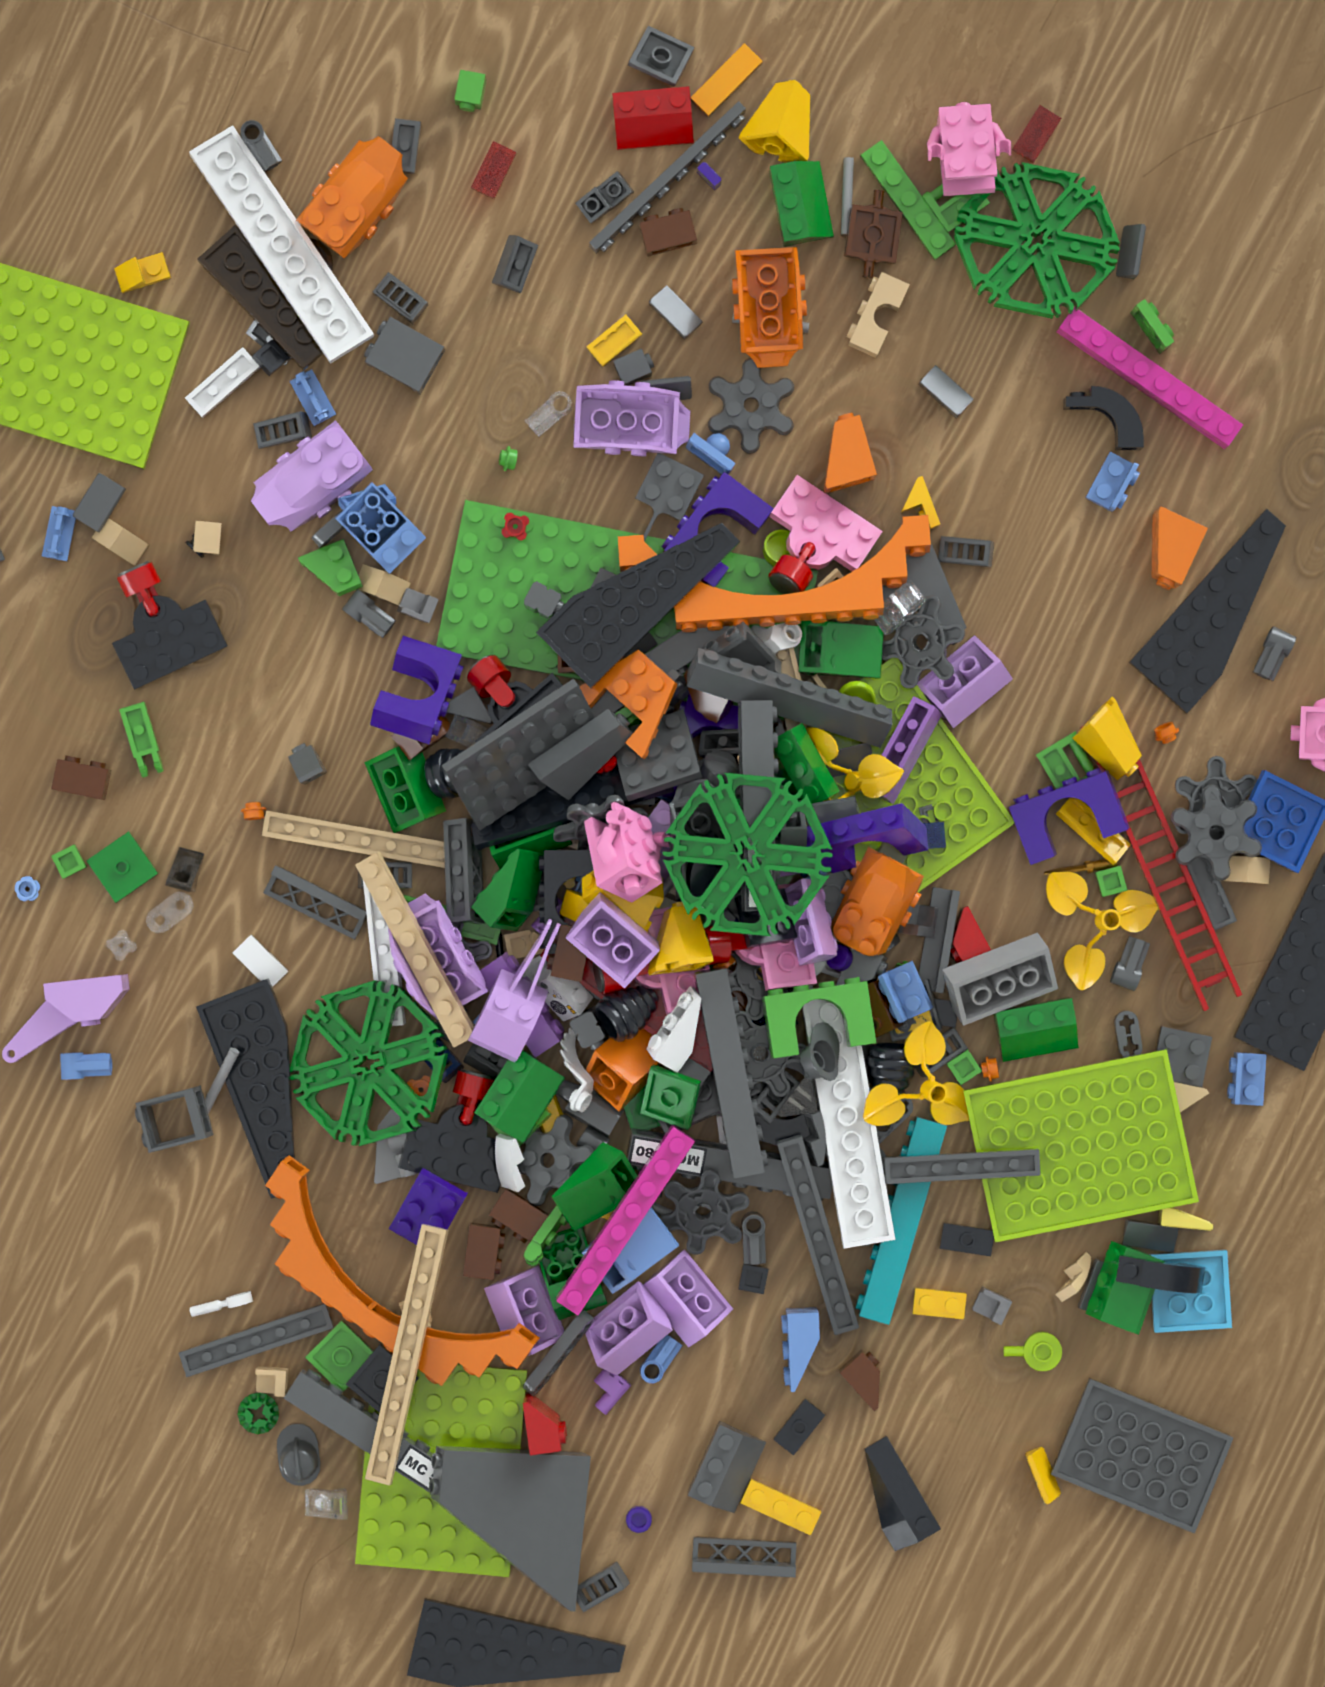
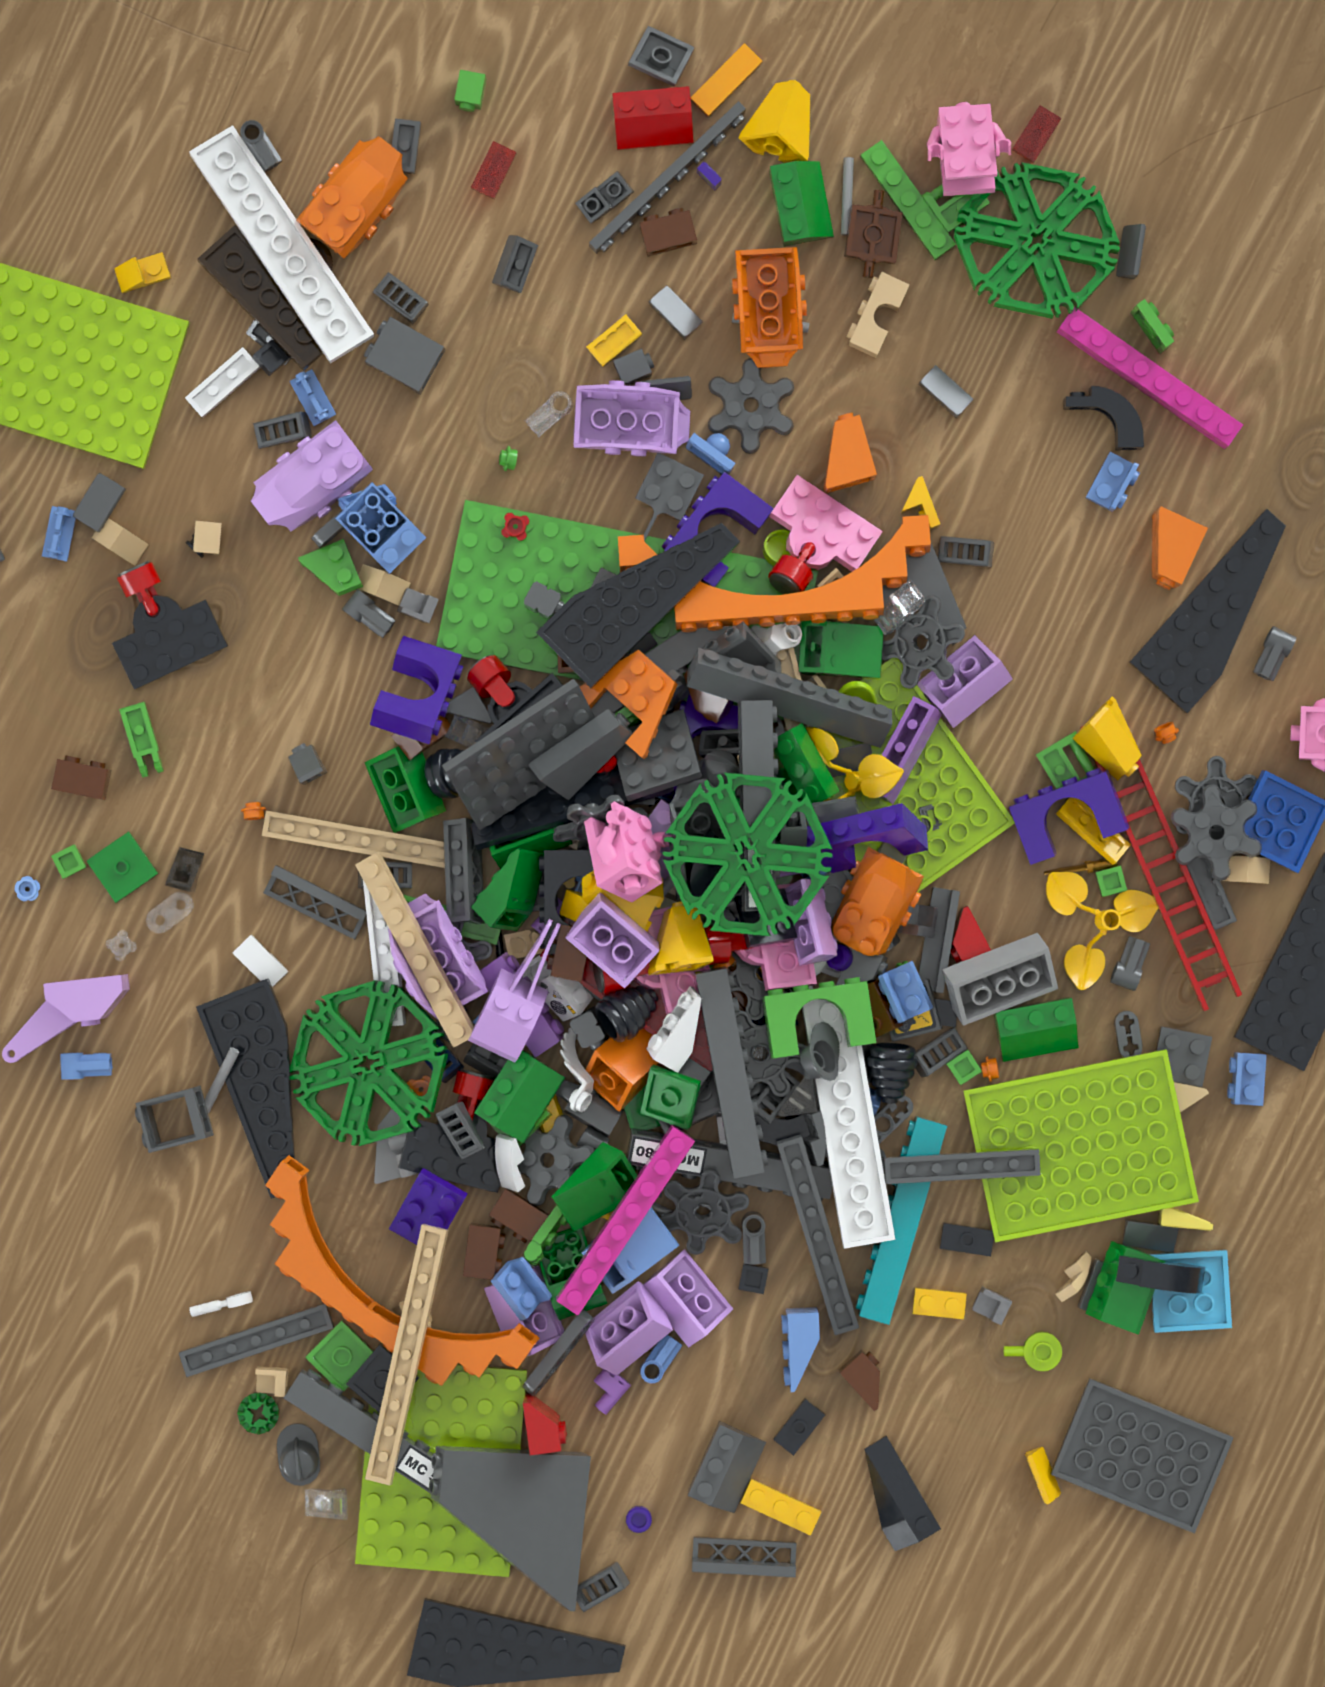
yellow plant [863,1021,970,1126] -> none
clear blue plate [923,822,946,849] -> none
none -> dark grey slope [435,1101,485,1159]
none -> medium blue bracket [491,1257,552,1321]

